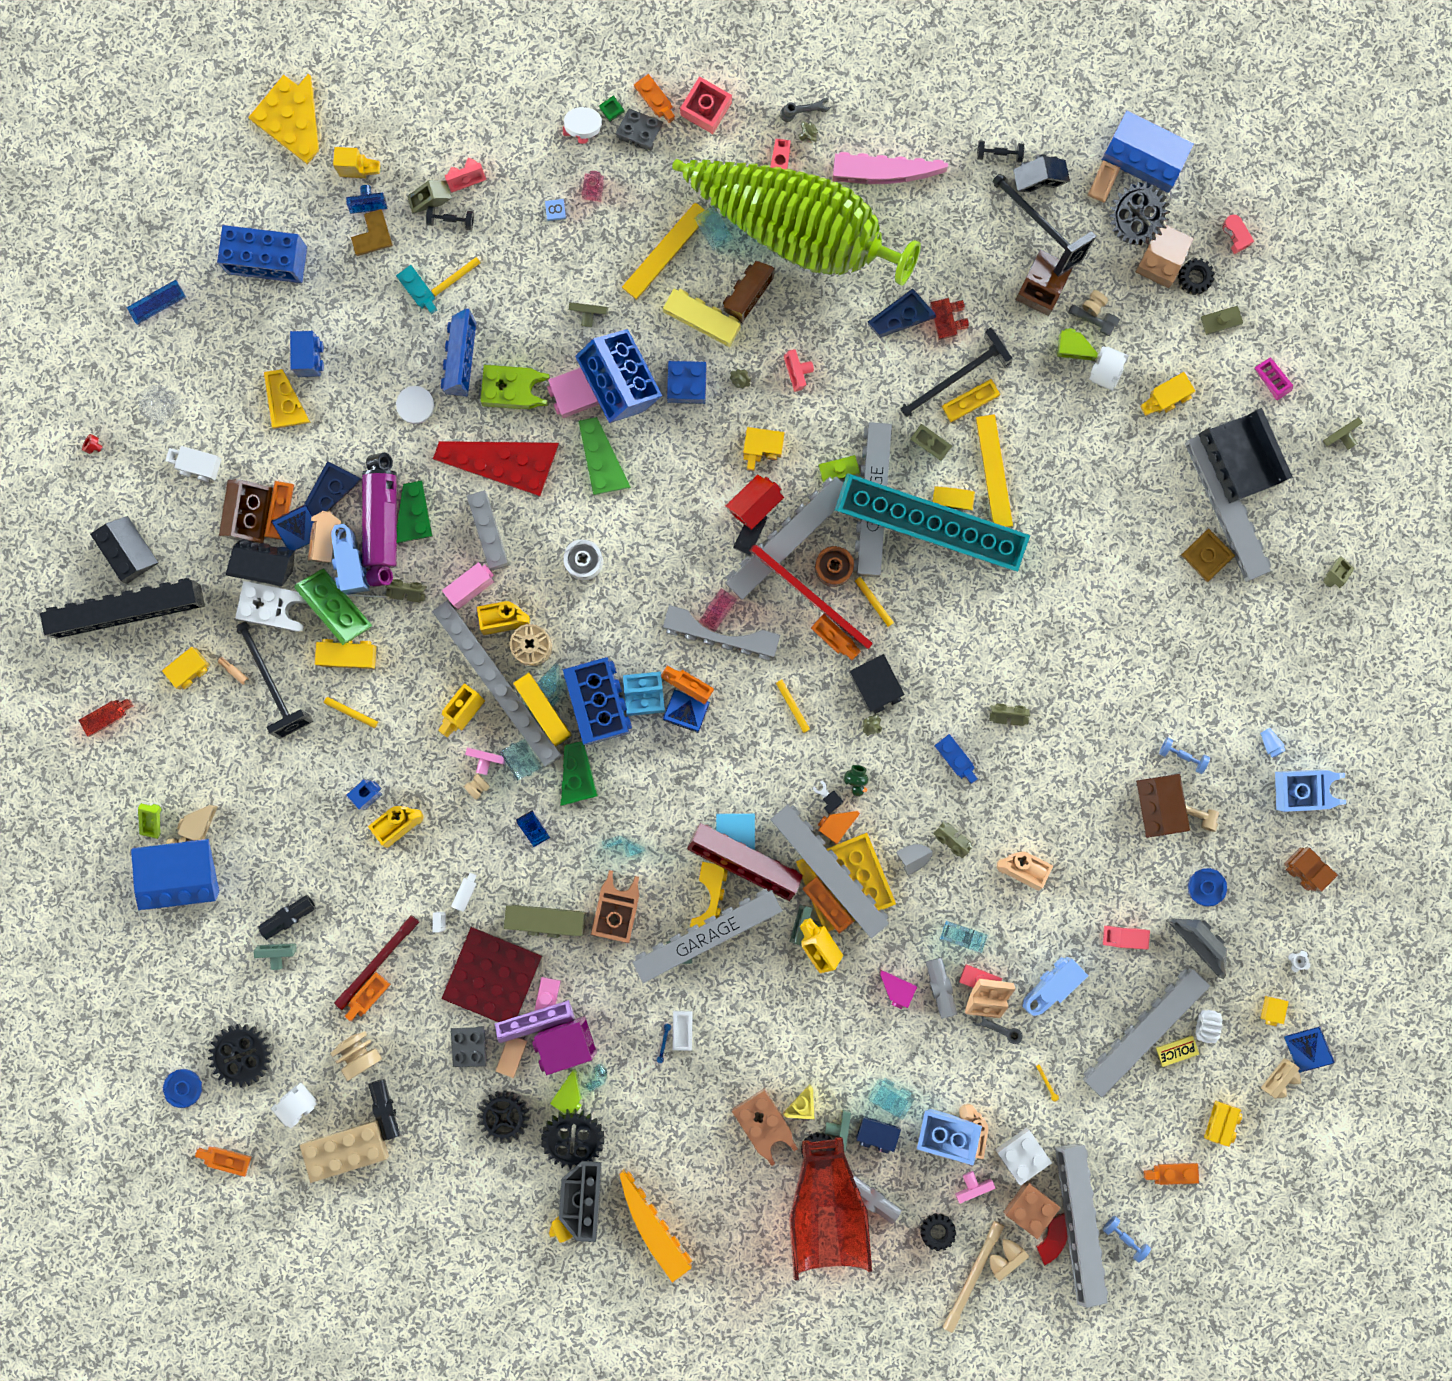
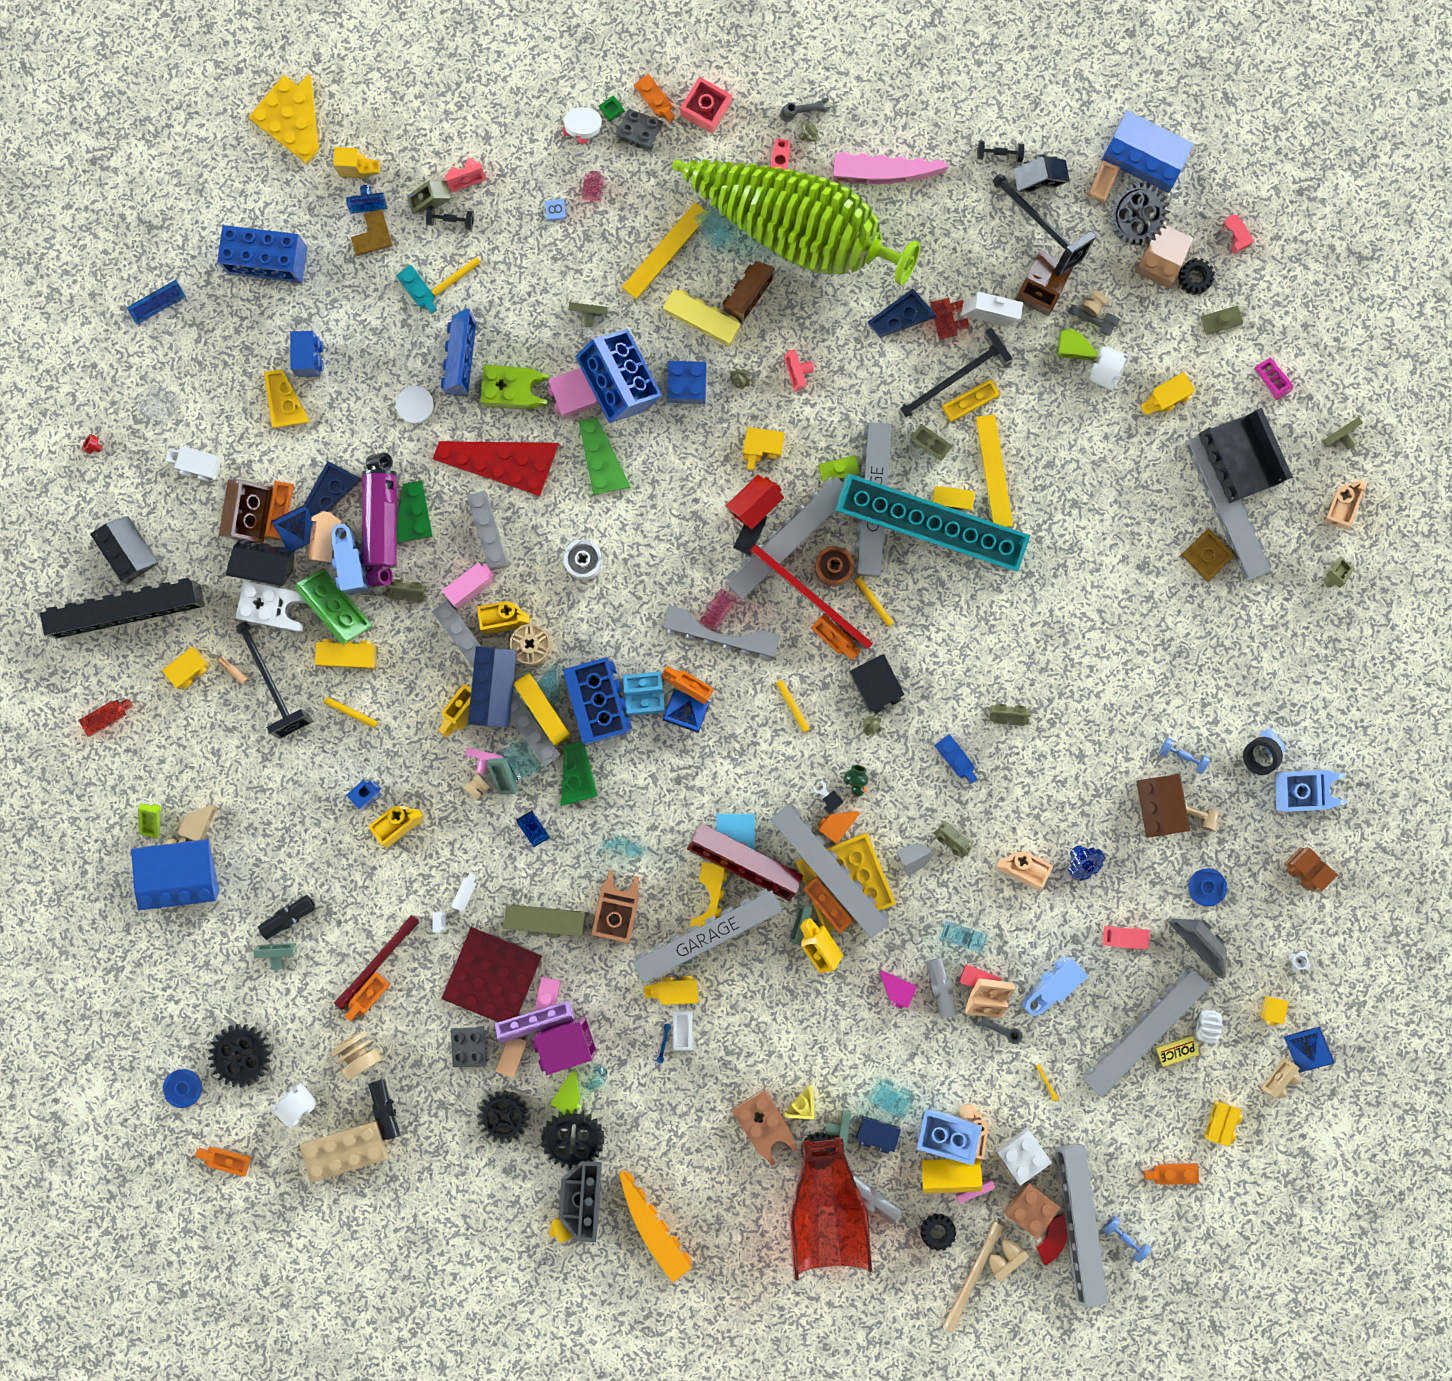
none -> dark blue slope [468,646,517,727]
none -> sand green tile [486,758,518,794]
none -> yellow hinge [644,975,698,1005]
none -> yellow tile [922,1158,983,1194]
none -> white container [961,292,1023,326]
none -> clear blue plant [1068,845,1106,881]
none -> black tyre [1243,736,1283,775]
none -> light nougat piece [1325,480,1367,530]

